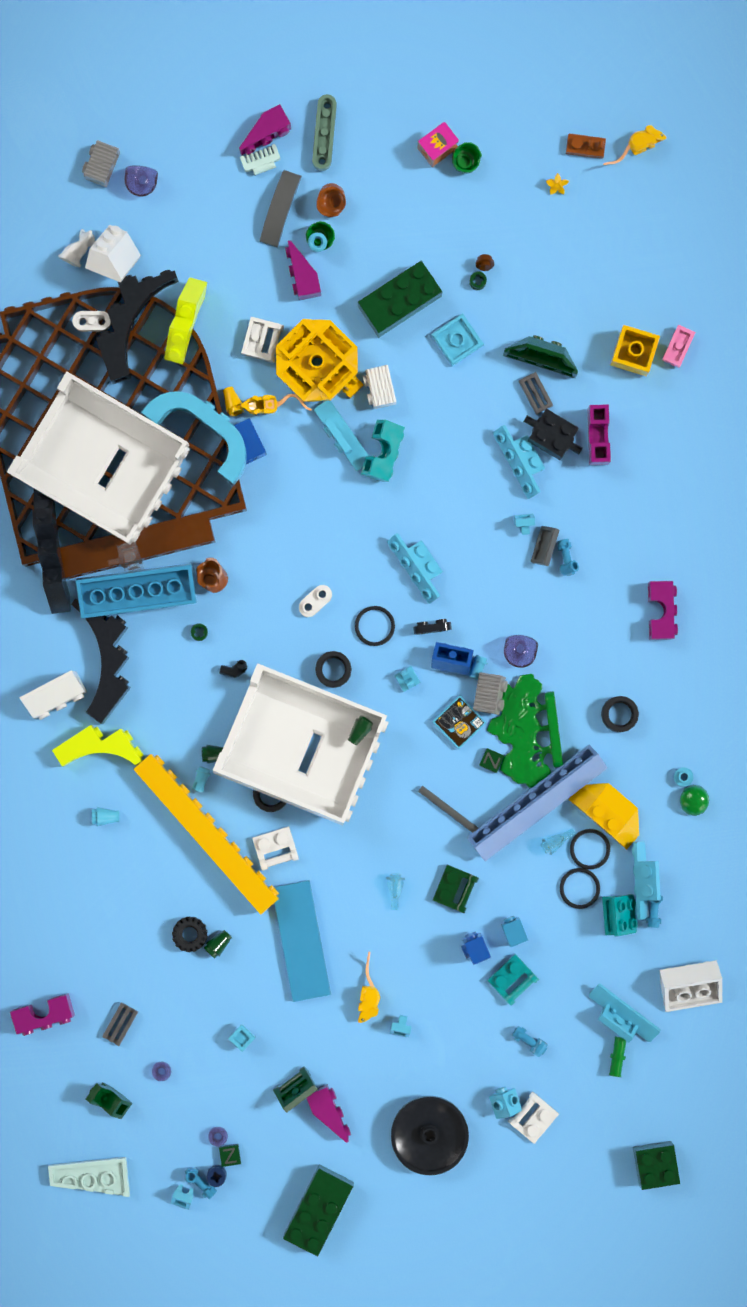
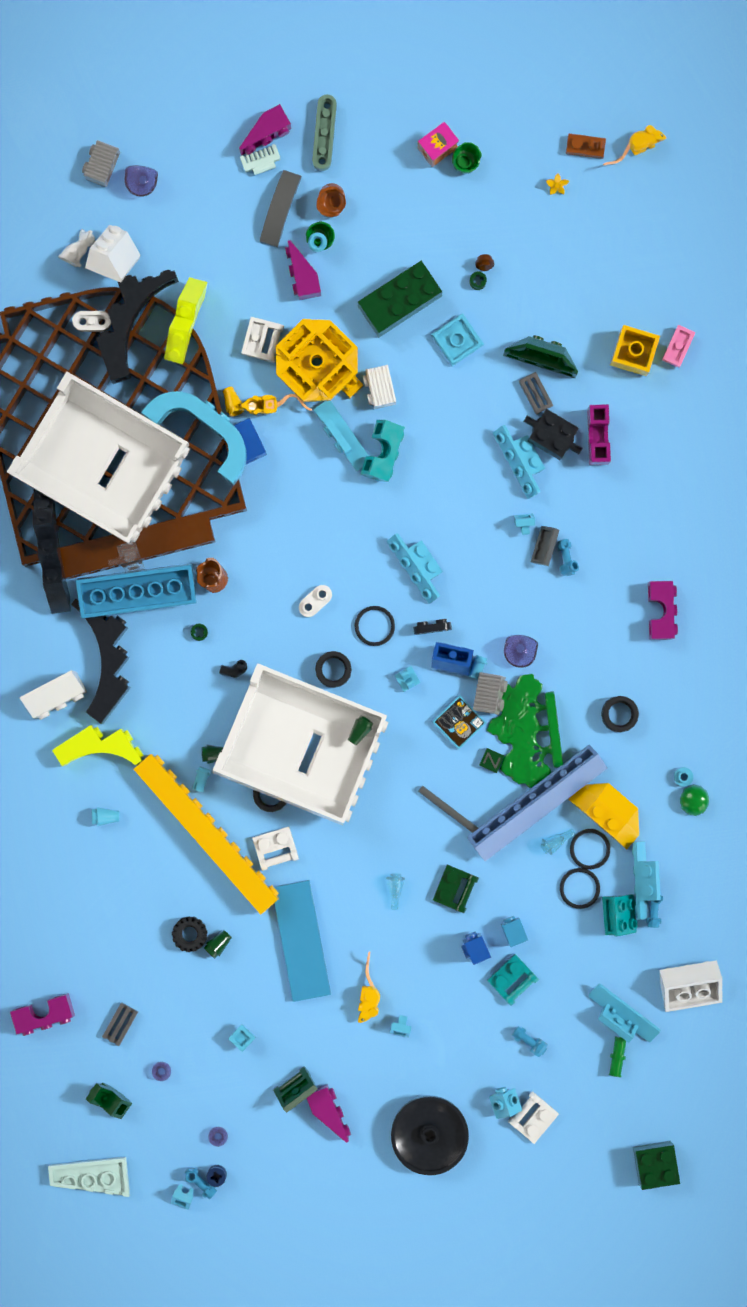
dark green tile [219,1144,241,1167] -> none
dark green brick [283,1164,354,1257] -> none

